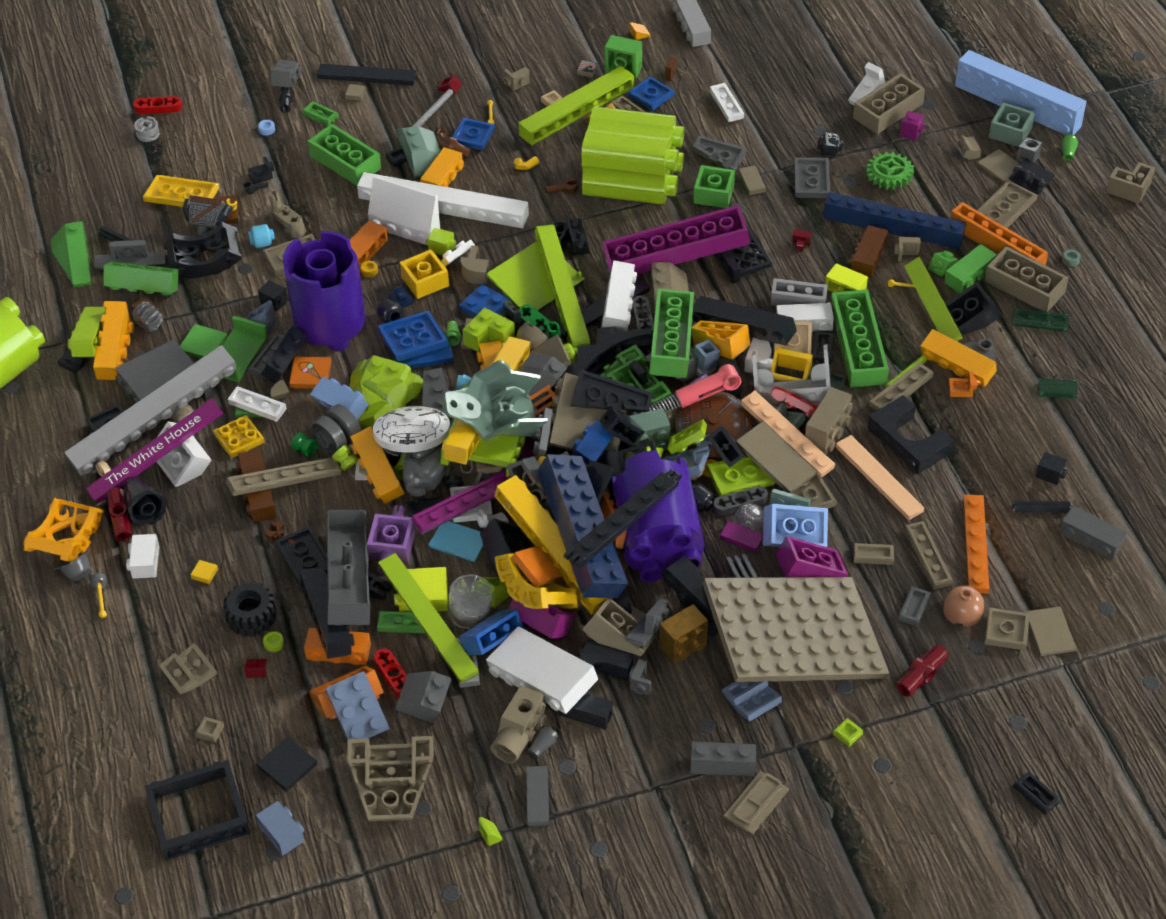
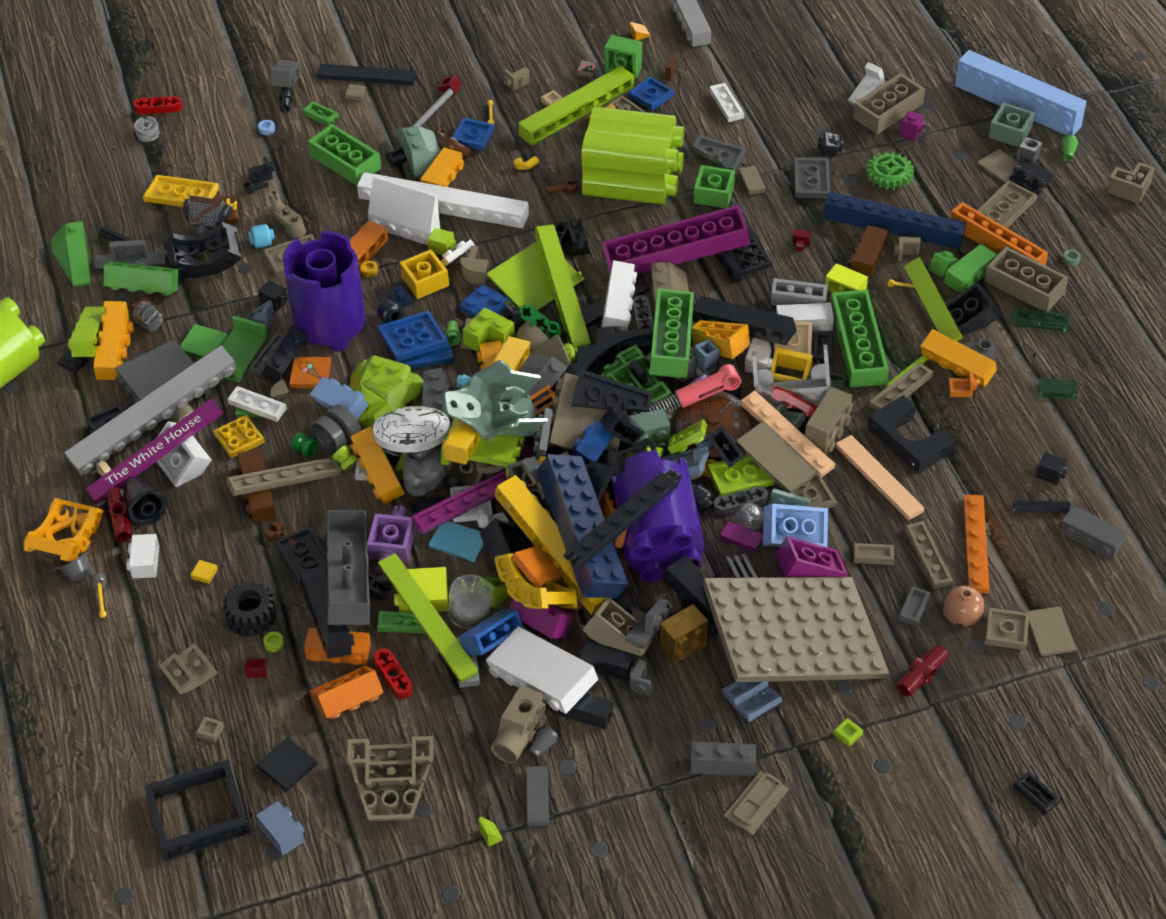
sand blue plate [325,671,390,740] -> none
dark grey slope [395,671,451,724] -> none
dark tan piece [955,136,981,160] -> none

